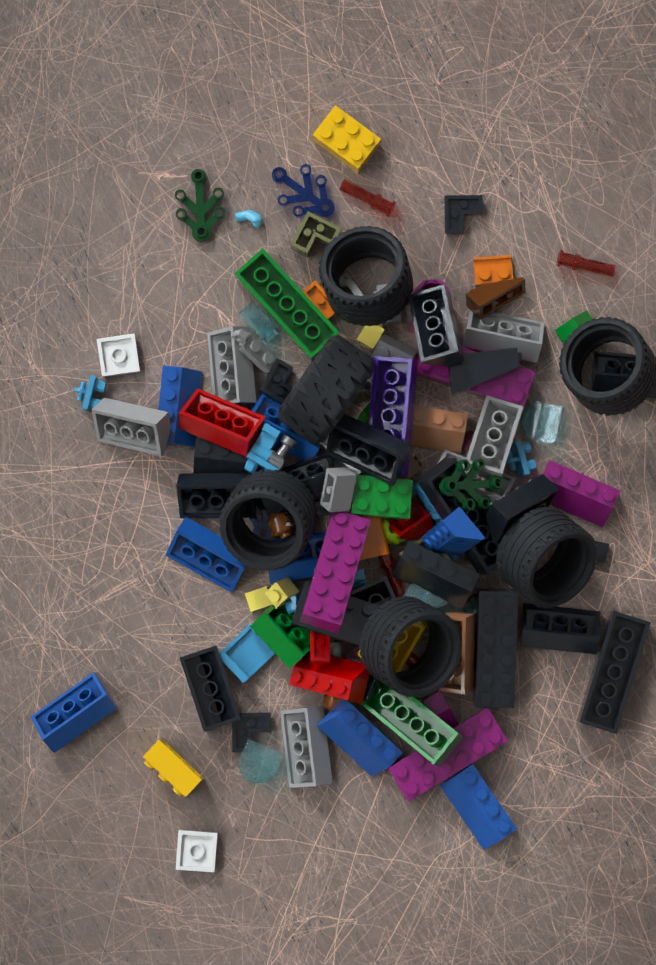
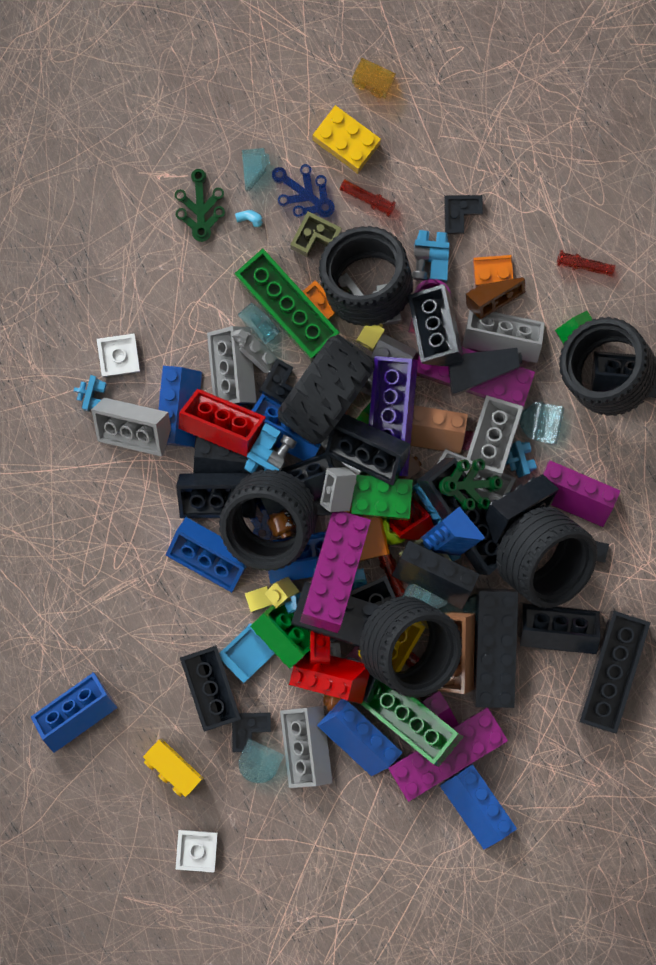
none -> clear light blue slope [242,148,270,191]
none -> clear yellow brick [352,58,396,99]
none -> dark azure hips [412,230,450,283]

